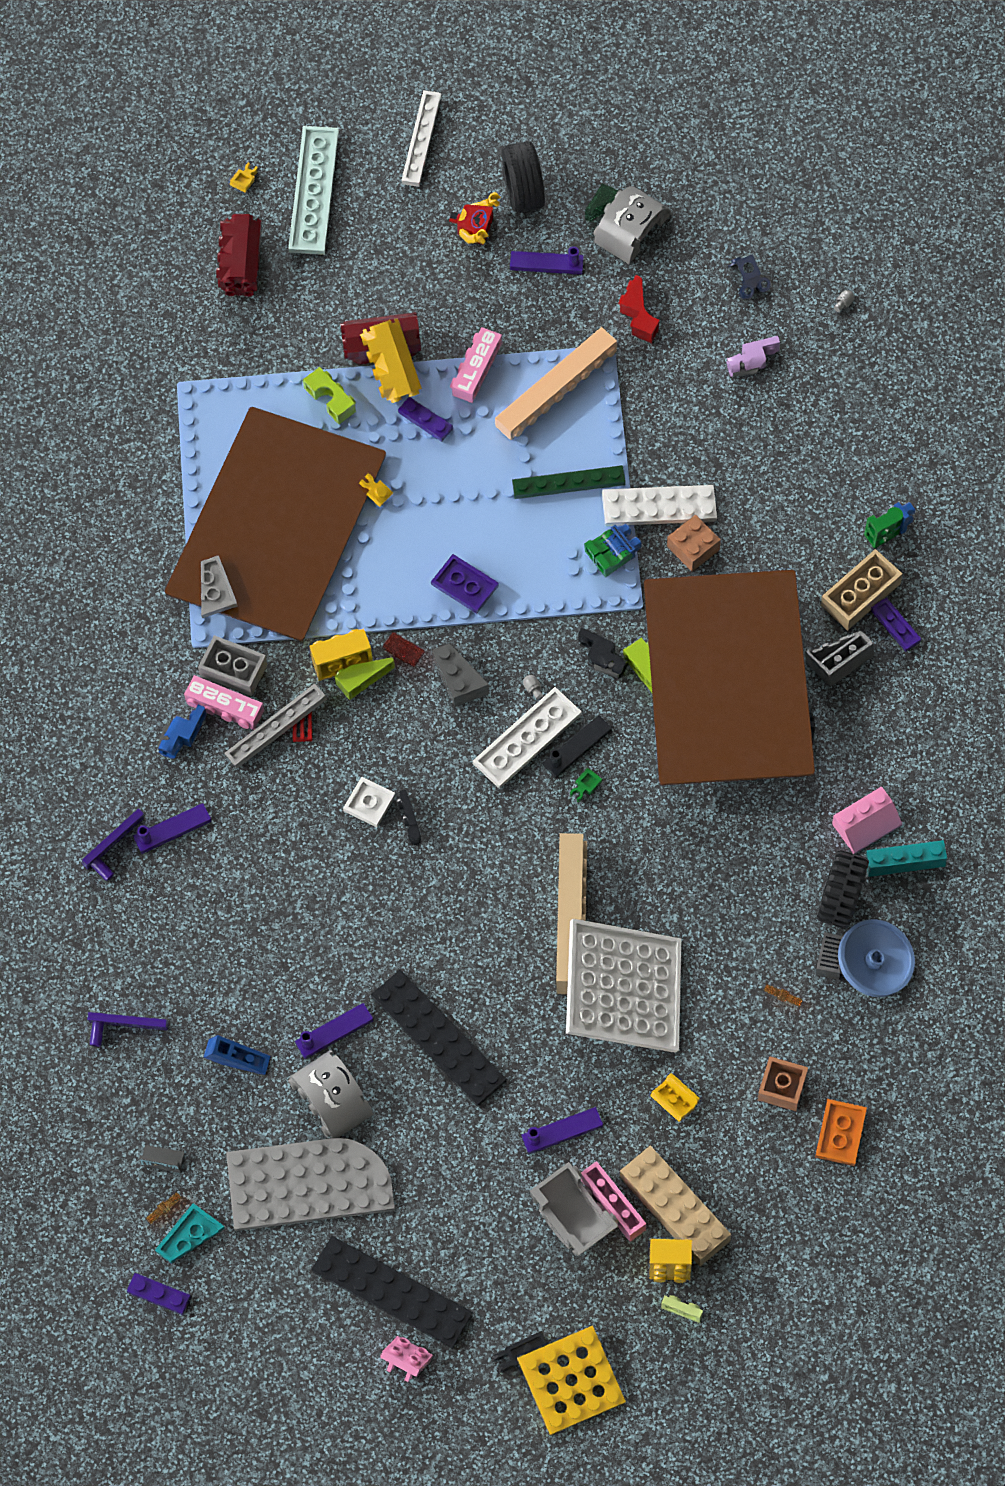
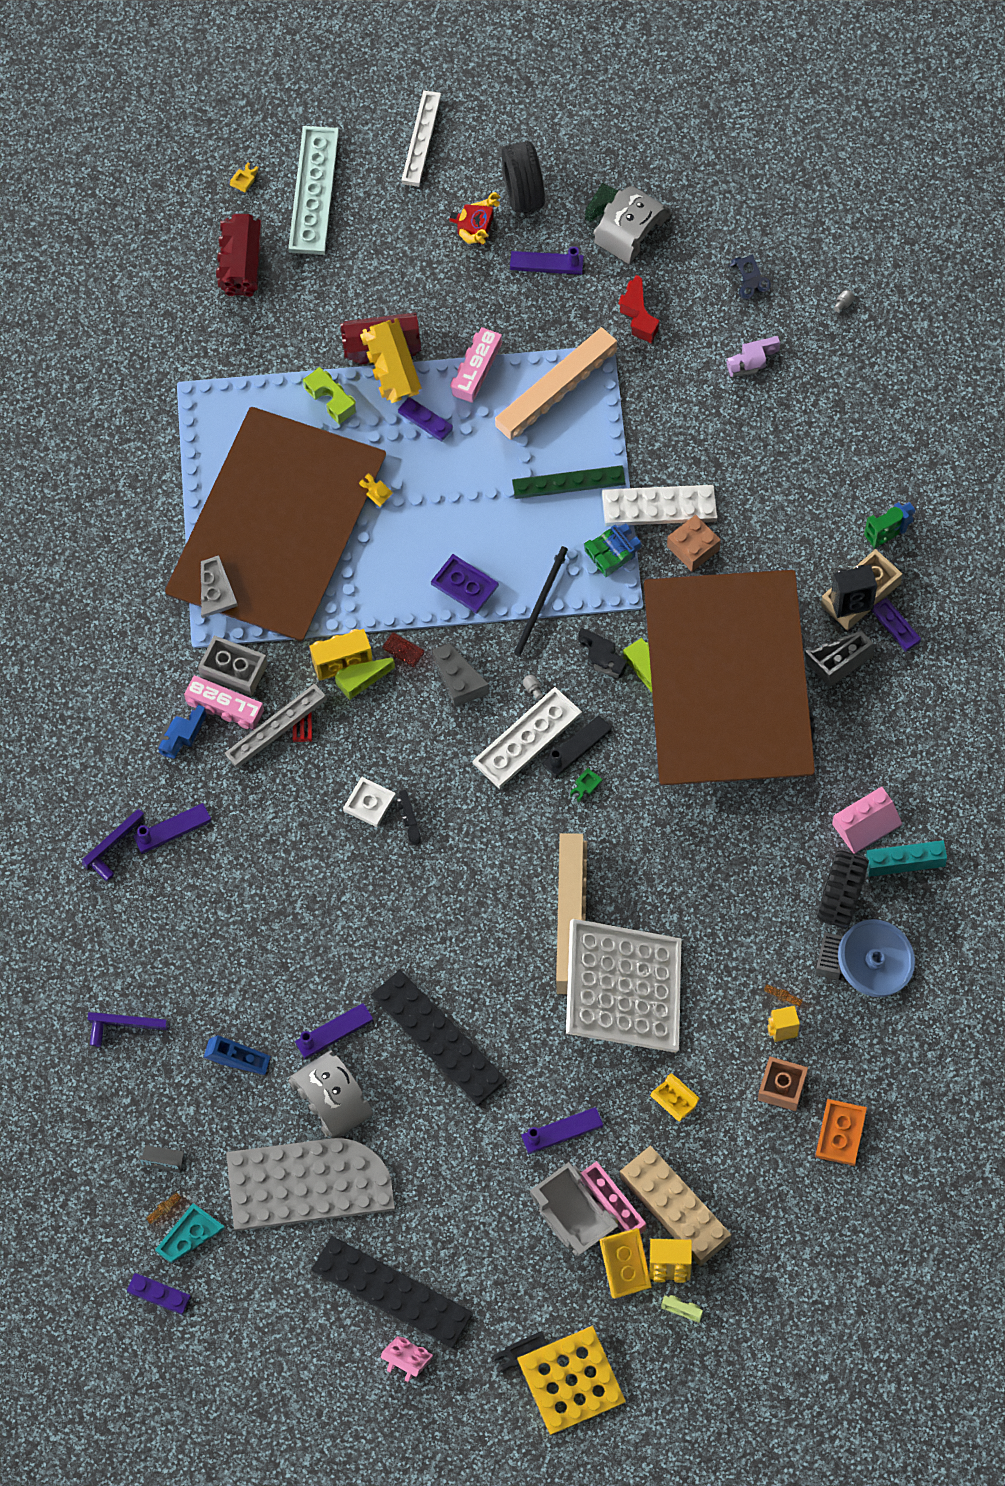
none -> black bar [514,546,568,656]
none -> yellow tile [599,1228,652,1299]
none -> yellow brick [767,1005,800,1042]
none -> black brick [830,564,877,618]

